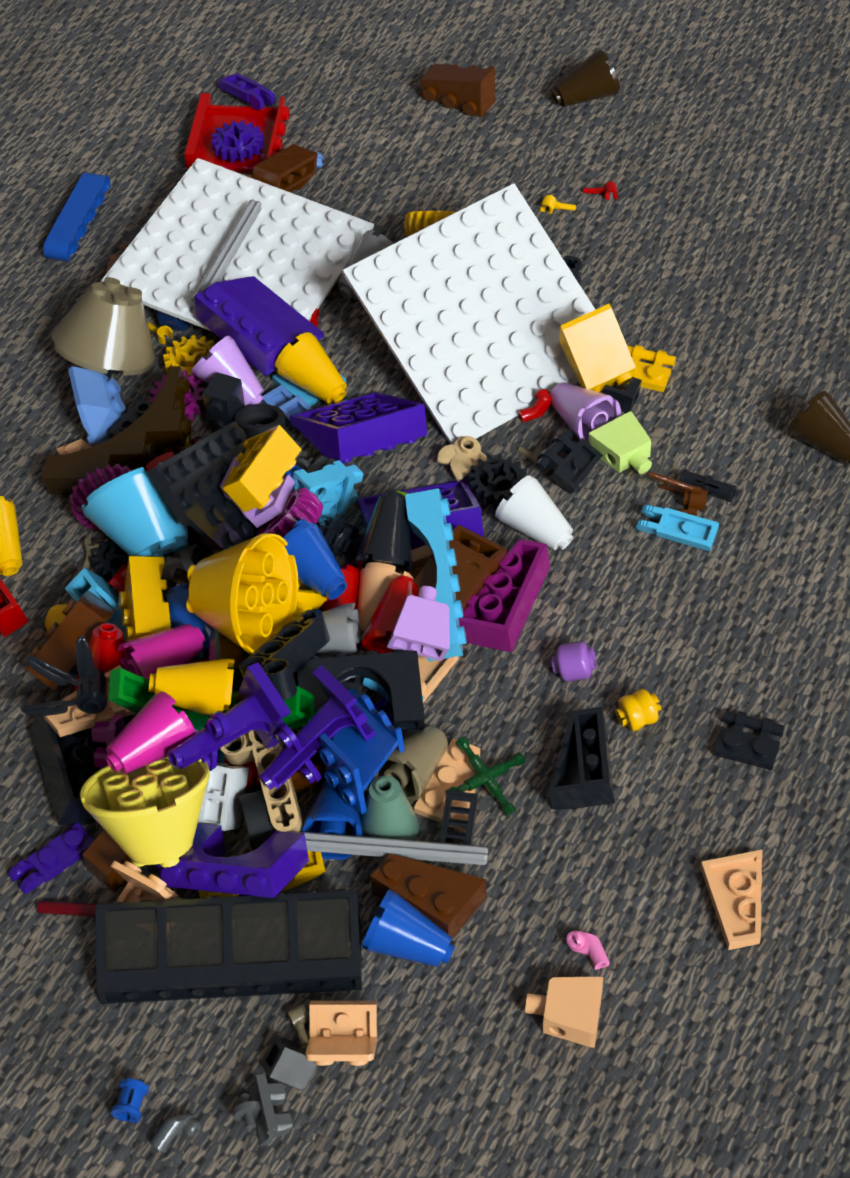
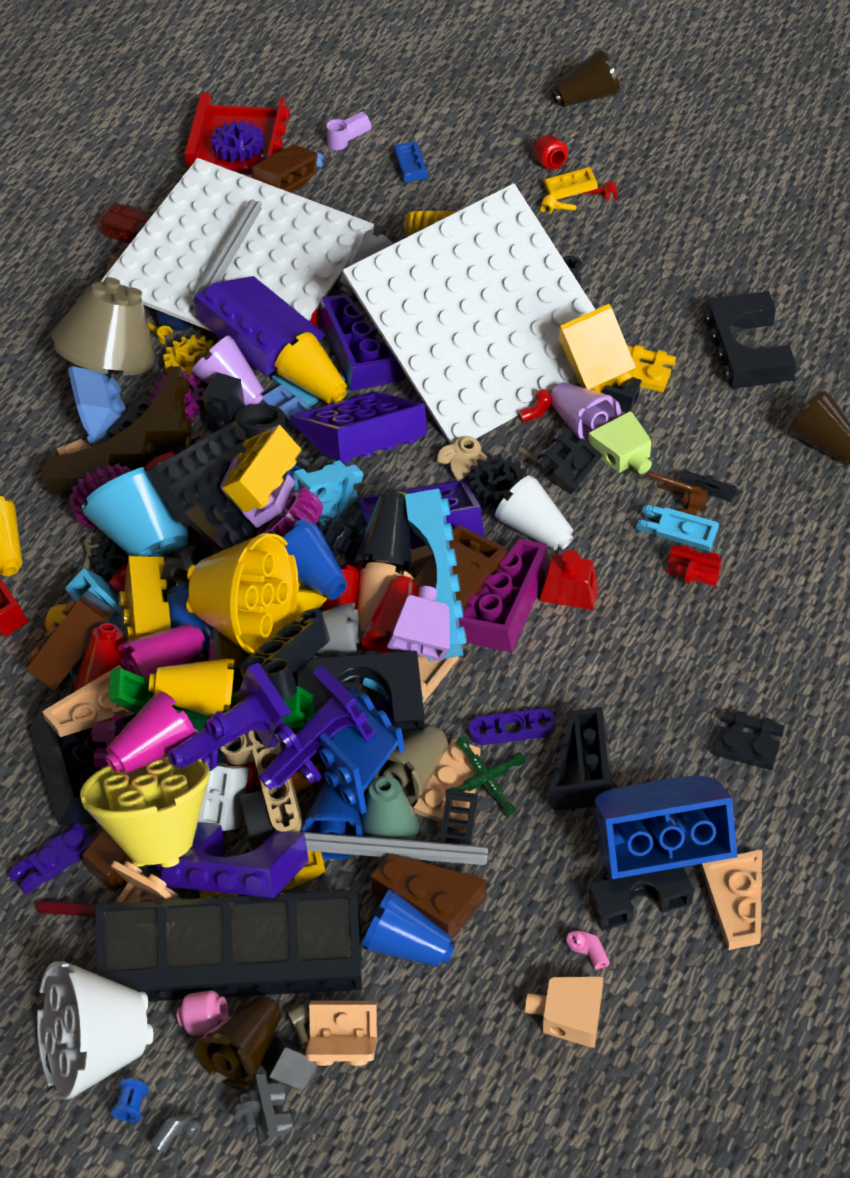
black plant [21,635,108,716] -> none
blue beam [44,172,110,262] -> none
dark purple hinge [218,73,276,110] -> none
reddish brown wedge [420,64,495,118] -> none
medium lavender head [552,641,597,682] -> none
yellow piece [615,689,661,731] -> none
none -> white cone [37,961,153,1100]
none -> clear red brick [101,202,154,244]
none -> bright pink head [177,990,229,1037]
none -> dark brown cone [195,996,282,1089]
none -> dark purple wedge [320,294,402,391]
none -> lavender piece [326,112,371,150]
none -> blue plate [393,141,428,183]
none -> dark purple beam [469,709,556,745]
none -> red head [532,135,568,170]
none -> red torso [540,550,599,610]
none -> yellow plate [544,167,598,200]
none -> black arch [589,867,694,931]
none -> blue brick [595,776,738,879]
none -> red hips [666,544,722,586]
none -> black arch [703,291,797,389]

